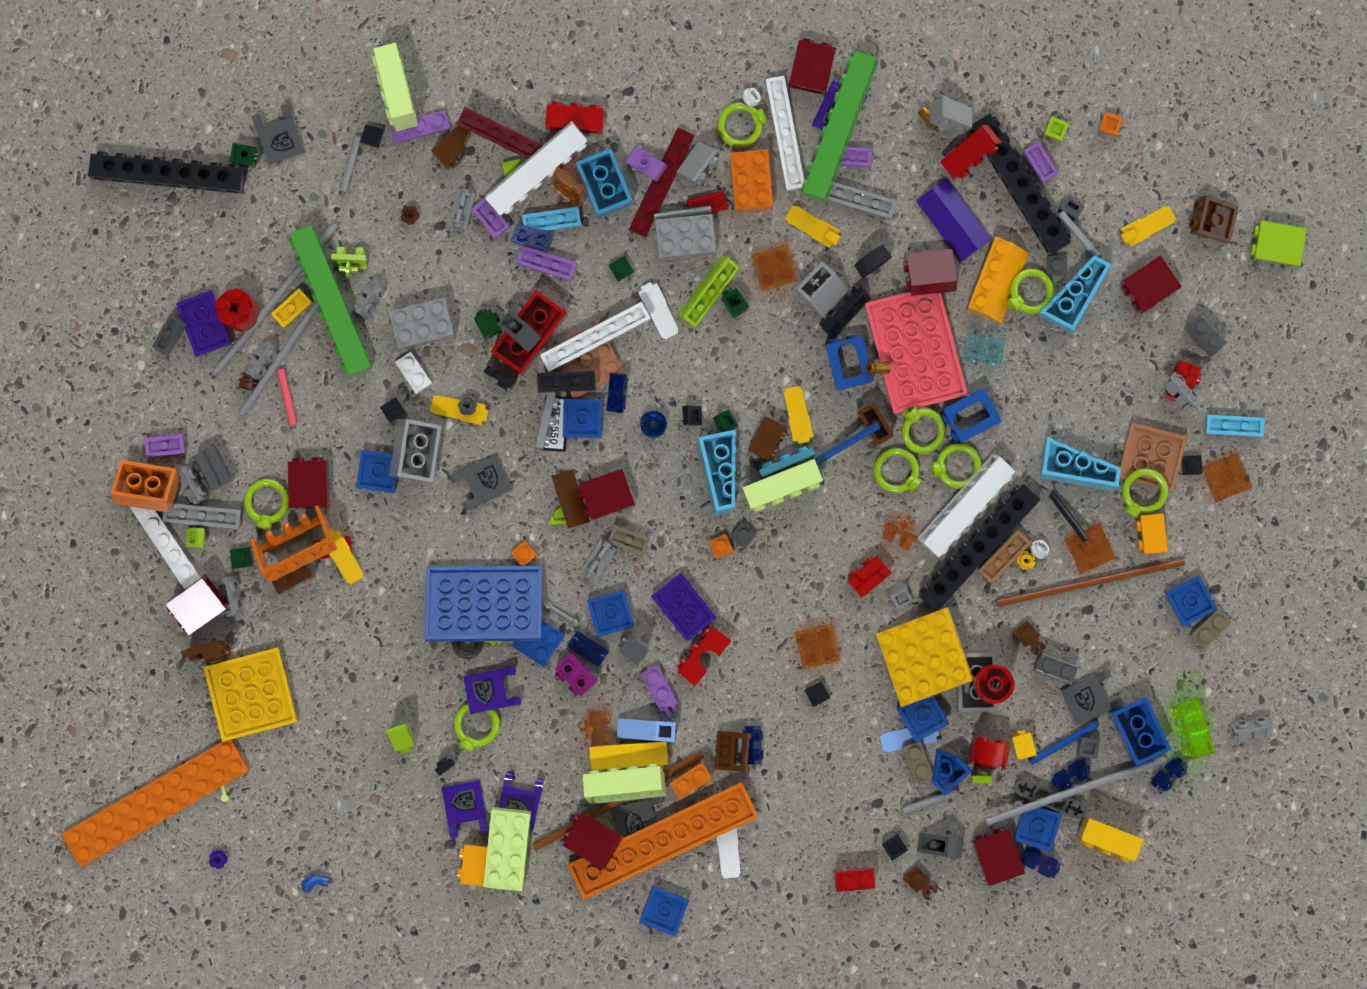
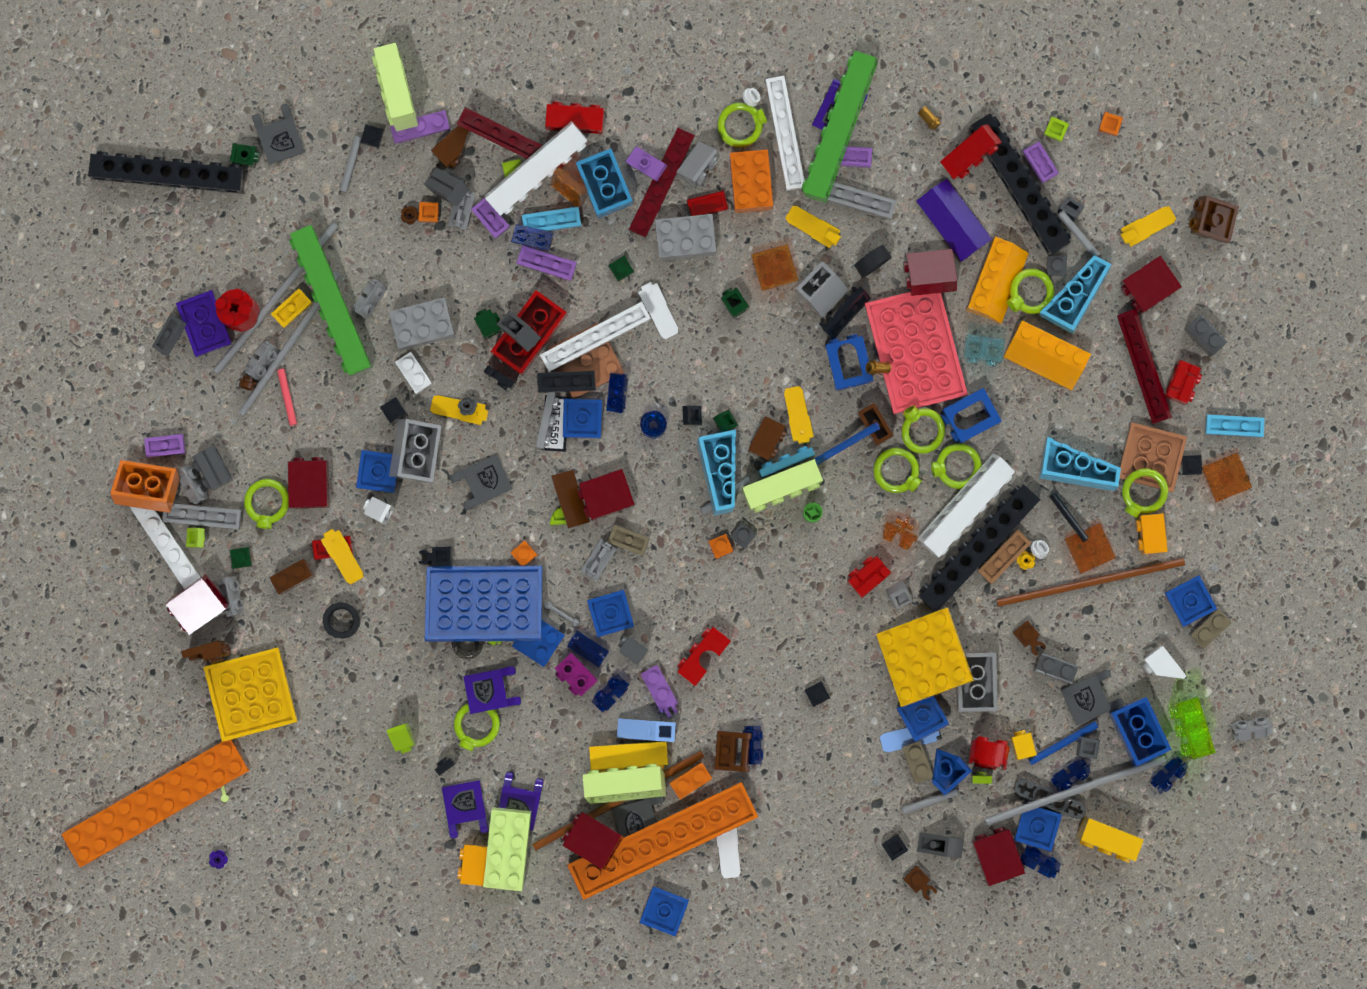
orange window [249,505,338,583] -> none
blue arm [301,874,330,892] -> none
lime hips [331,246,368,277] -> none
clear orange hips [580,711,612,746] -> none
dark purple plate [651,573,717,642] -> none
light grey bar [654,206,712,220] -> none
lime slope [677,254,740,328] -> none
dark red brick [788,38,836,96] -> none
clear orange plate [794,623,841,669] -> none
red brick [834,868,876,892] -> none
light grey brick [930,95,973,135] -> none
red brick [973,665,1015,704] -> none
light grey hinge [1163,372,1200,412] -> none
lime panel [1250,221,1307,269] -> none
none -> black tyre [322,602,360,639]
none -> white slope [363,497,395,525]
none -> orange plate [418,202,439,223]
none -> black plate [419,546,453,567]
none -> dark grey brick [424,168,469,206]
none -> clear blue hinge [592,674,629,712]
none -> bright green wheel [803,503,823,523]
none -> light orange slope [1003,321,1091,391]
none -> dark red plate [1117,309,1172,424]
none -> white slope [1142,646,1187,679]

